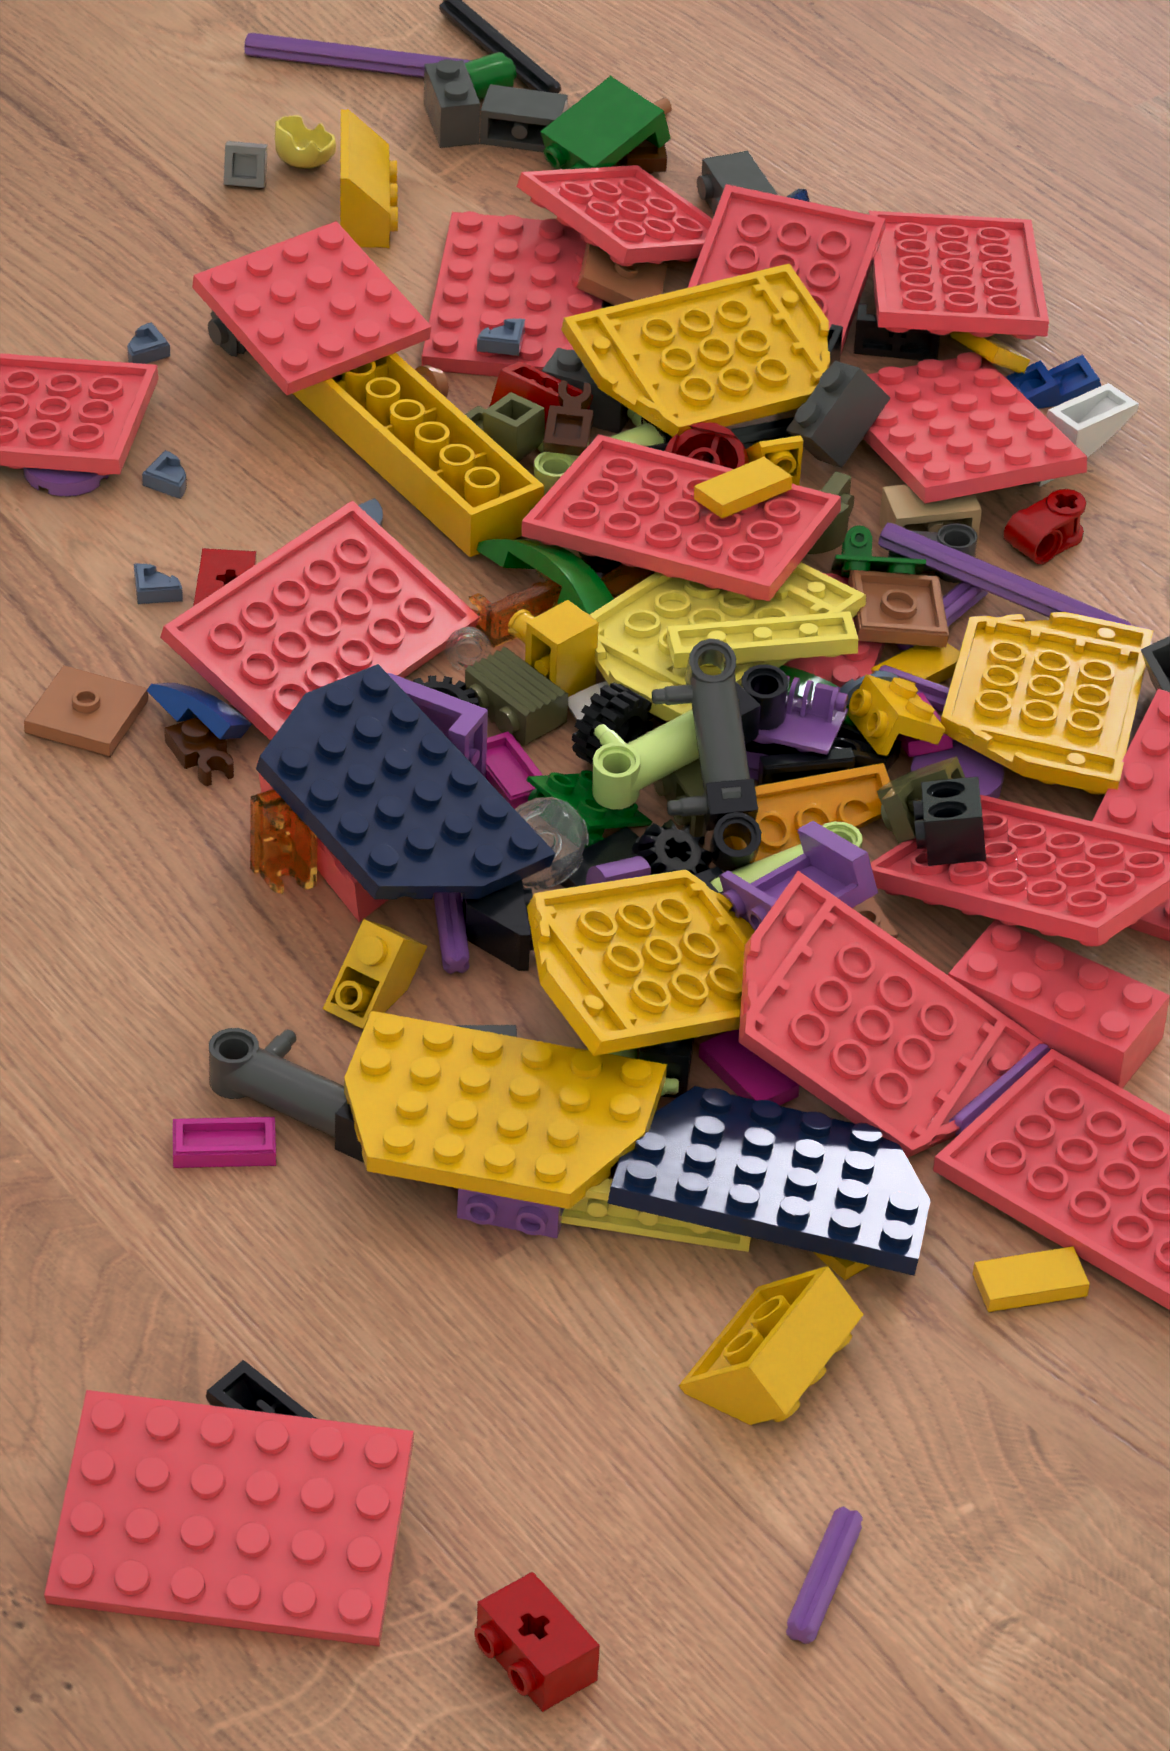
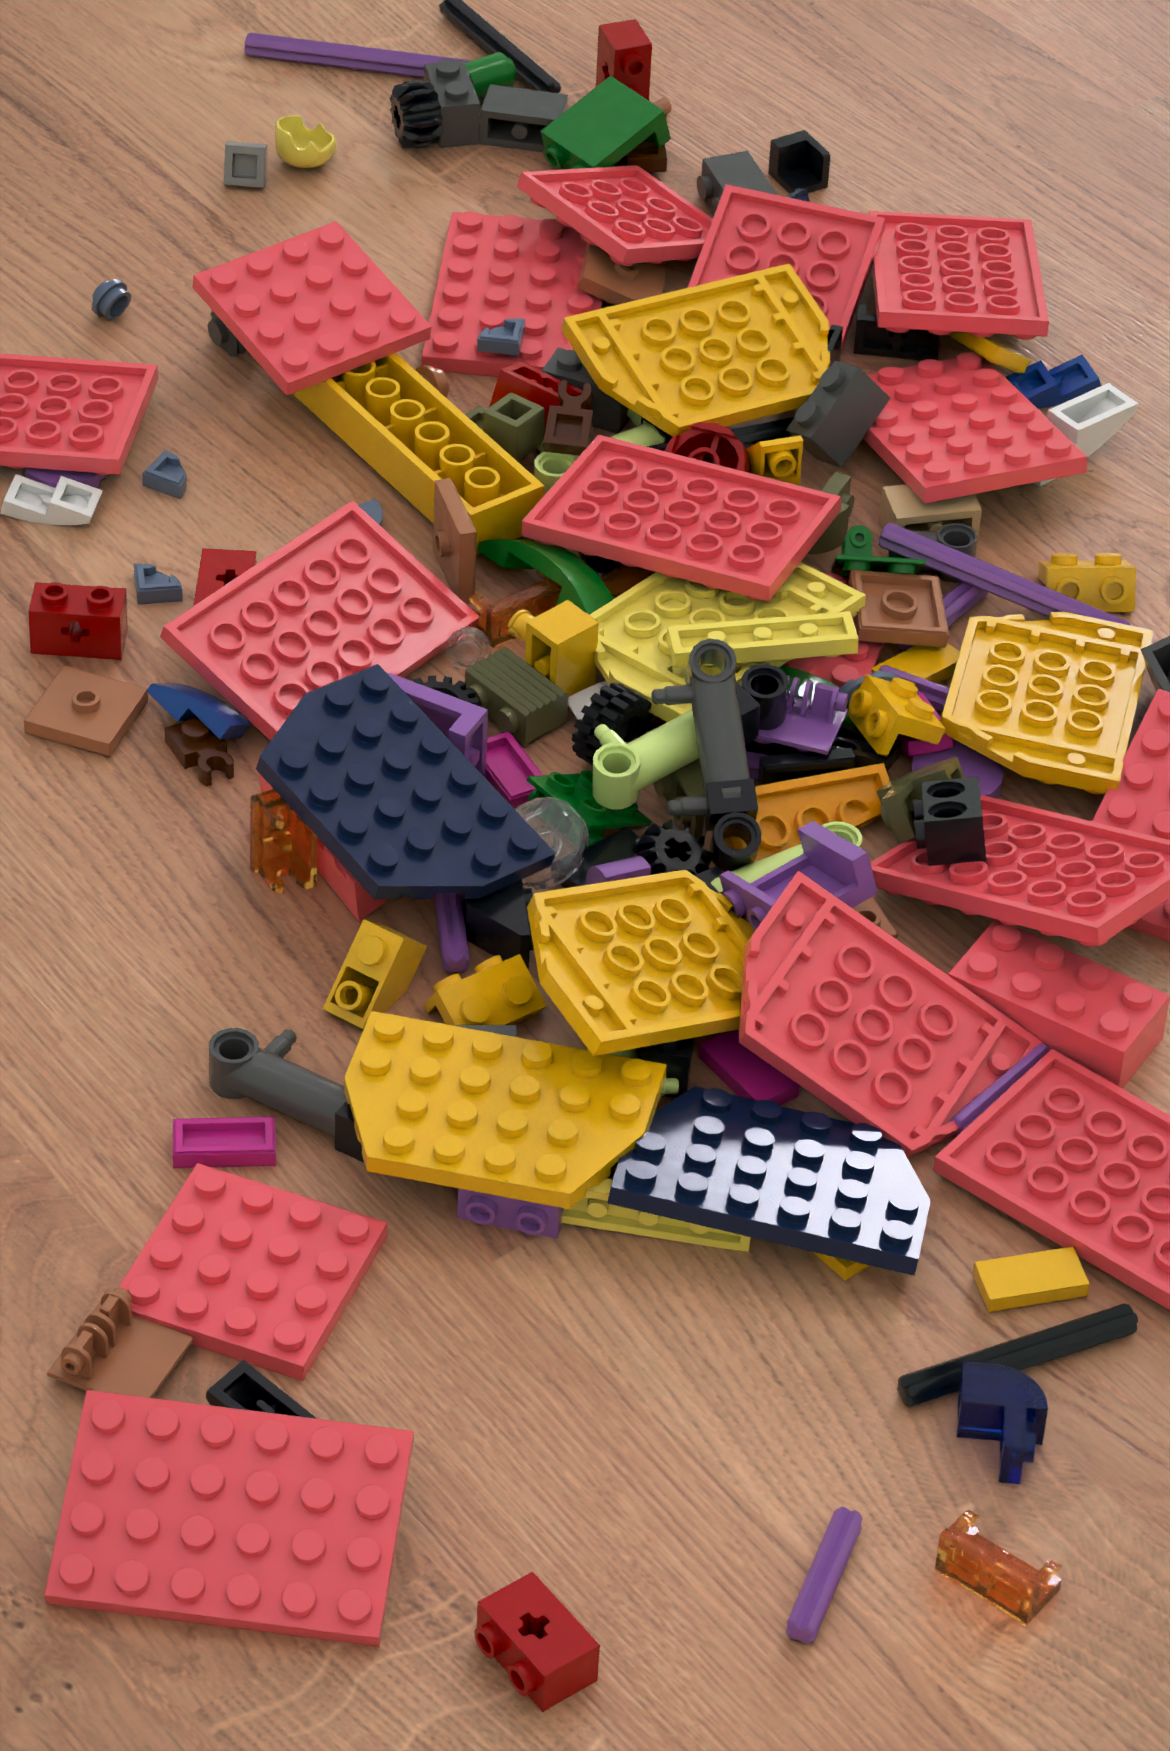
sand blue tile [127,322,170,364] -> none
yellow slope [340,109,398,248] -> none
yellow slope [678,1266,864,1425] -> none
yellow tile [694,457,792,519] -> none
red piece [1003,489,1086,565] -> none
none -> white slope [0,474,103,525]
none -> red brick [28,582,128,660]
none -> nougat hinge [47,1288,194,1398]
none -> sand blue plate [92,279,131,320]
none -> coral plate [118,1163,387,1381]
none -> black gear [390,80,443,149]
none -> yellow bracket [424,954,547,1026]
none -> nougat plate [433,478,477,604]
none -> red brick [596,19,652,101]
none -> black panel [768,130,830,197]
none -> black axle [897,1303,1138,1406]
none -> clear orange hinge [935,1510,1062,1626]
none -> clear blue brick [956,1361,1048,1484]
none -> yellow bracket [1038,553,1136,612]

